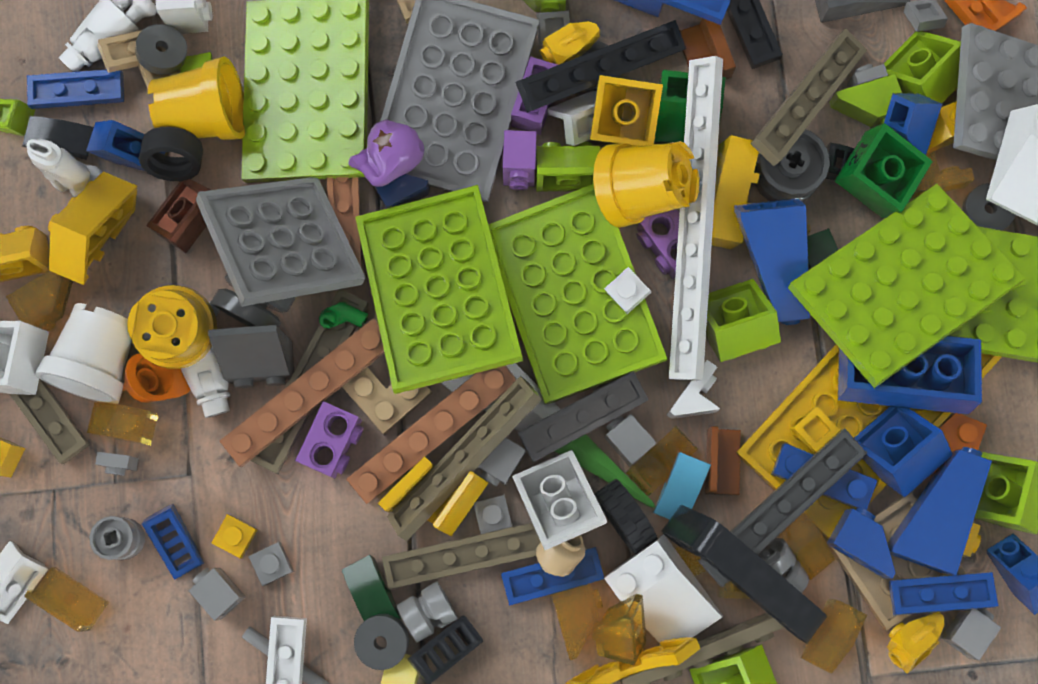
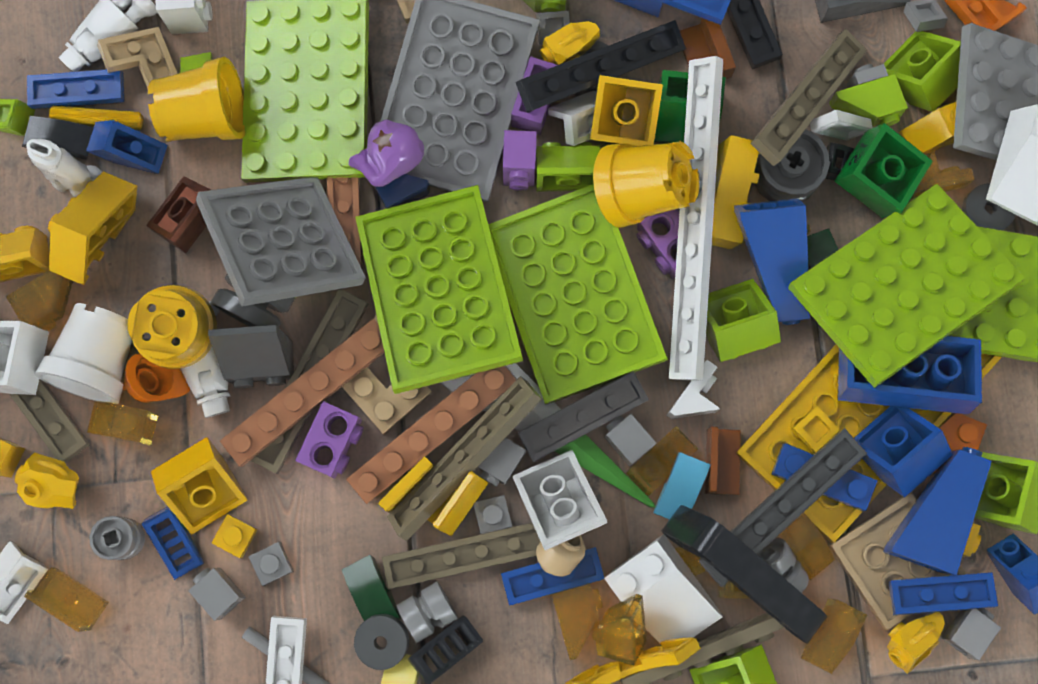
light grey plate [95,452,139,476] -> none
dark grey piece [135,24,187,75] -> none
black tyre [139,127,203,182] -> none
green arm [318,302,369,329] -> none
black tyre [594,479,658,554] -> none
white plate [604,267,651,314] -> none
blue slope [826,507,896,579] -> none
blue slope [884,93,942,155] -> none
none -> yellow hand [15,453,79,509]
none -> yellow axle [49,106,143,130]
none -> yellow slope [151,437,248,535]
none -> white tile [810,110,873,141]

